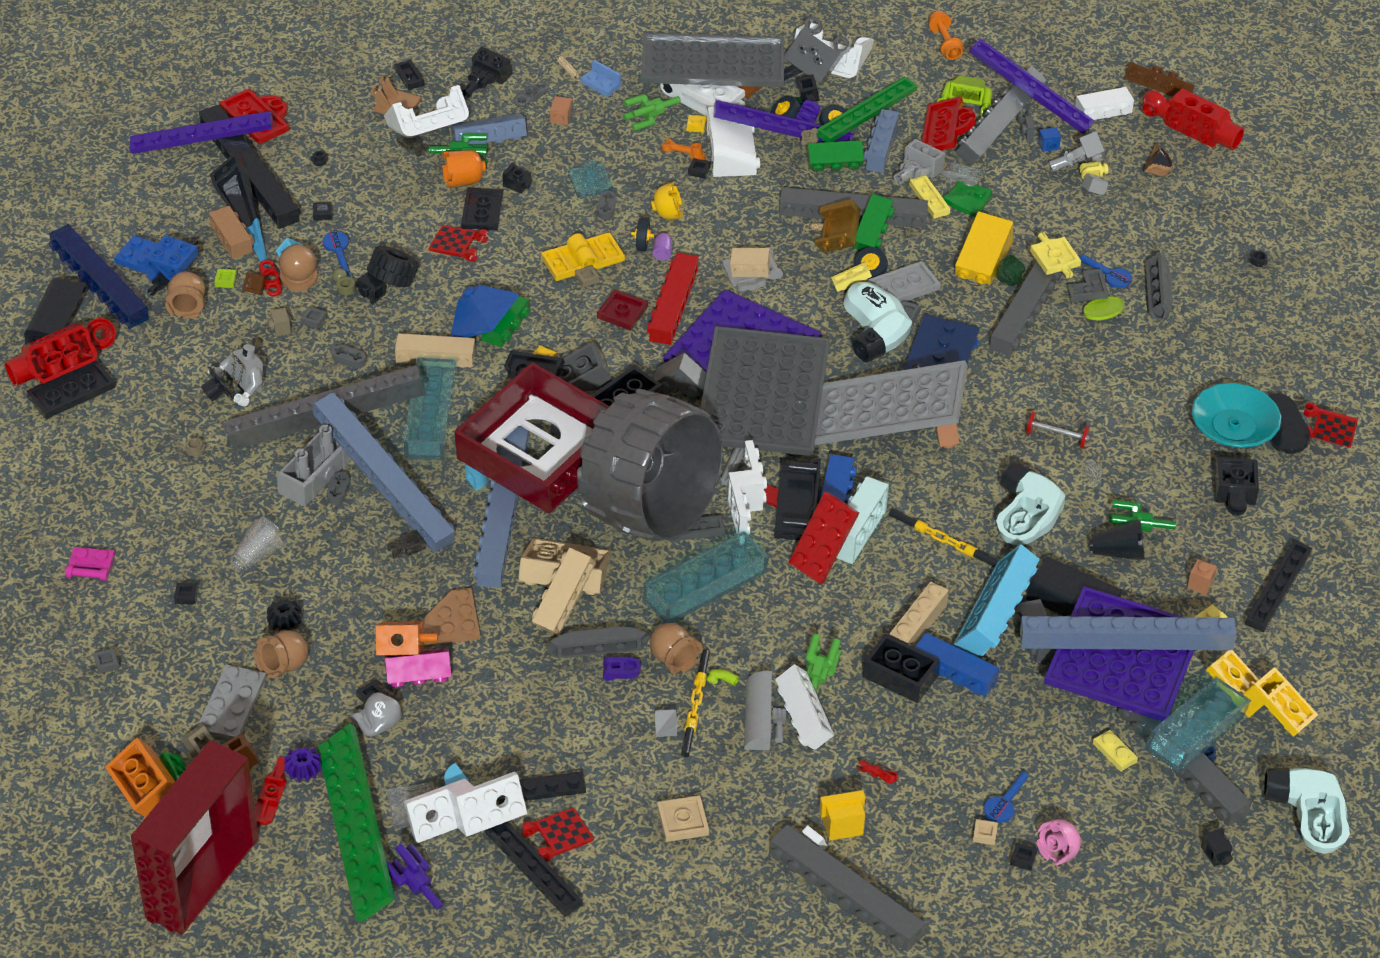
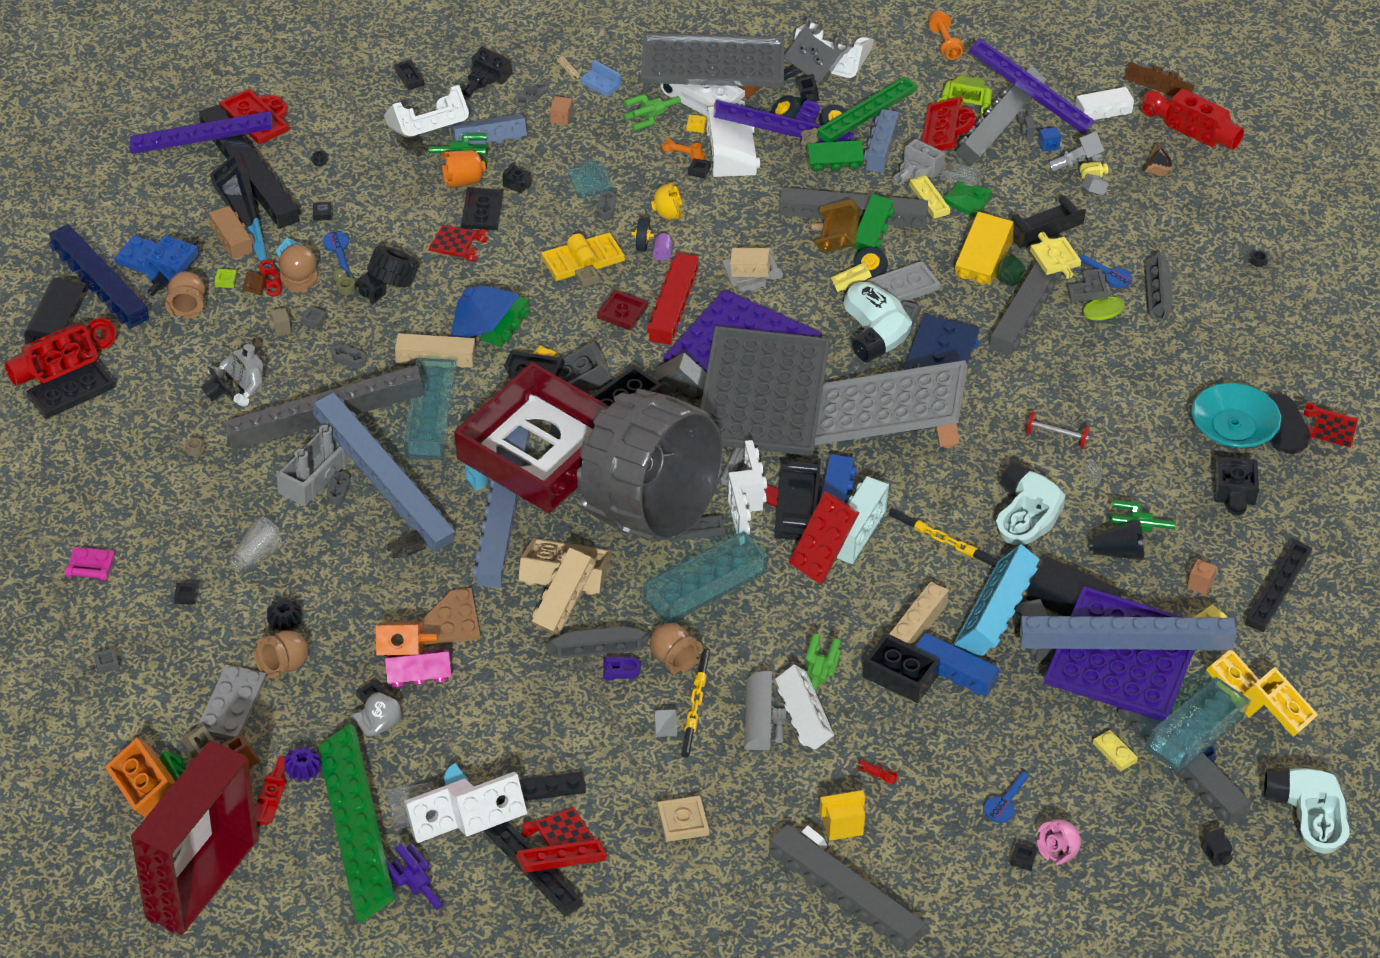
medium nougat plate [371,76,421,115] -> none
lime arm [706,669,739,686] -> none
tan plate [973,819,998,845] -> none
none -> red plate [516,839,607,873]
none -> black piece [1011,195,1086,248]

